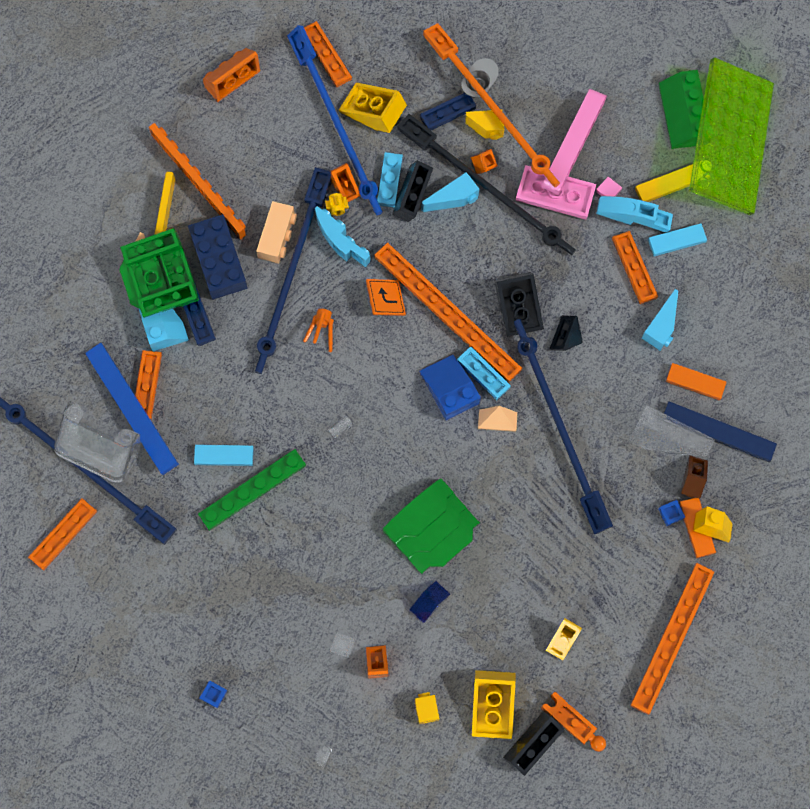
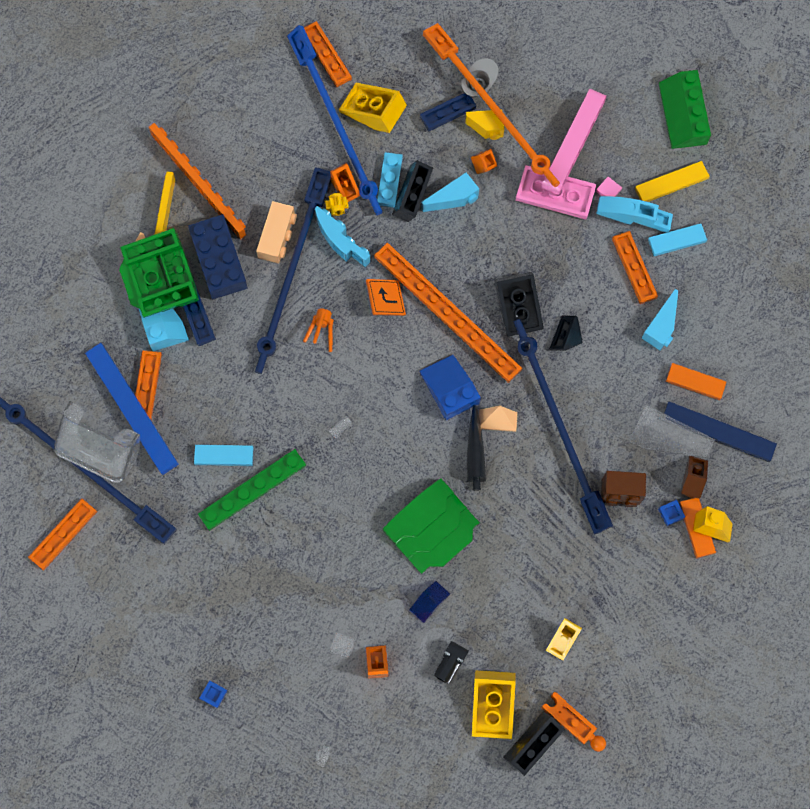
orange slope [203,48,260,102] -> none
black bar [397,114,576,256] -> none
yellow brick [415,692,439,724] -> none
medium azure plate [457,347,511,400] -> none
orange plate [630,563,715,715] -> none
clear neon green plate [689,57,774,215] -> none
none -> black piece [434,641,469,684]
none -> black piece [467,405,486,491]
none -> reddish brown brick [601,470,646,507]

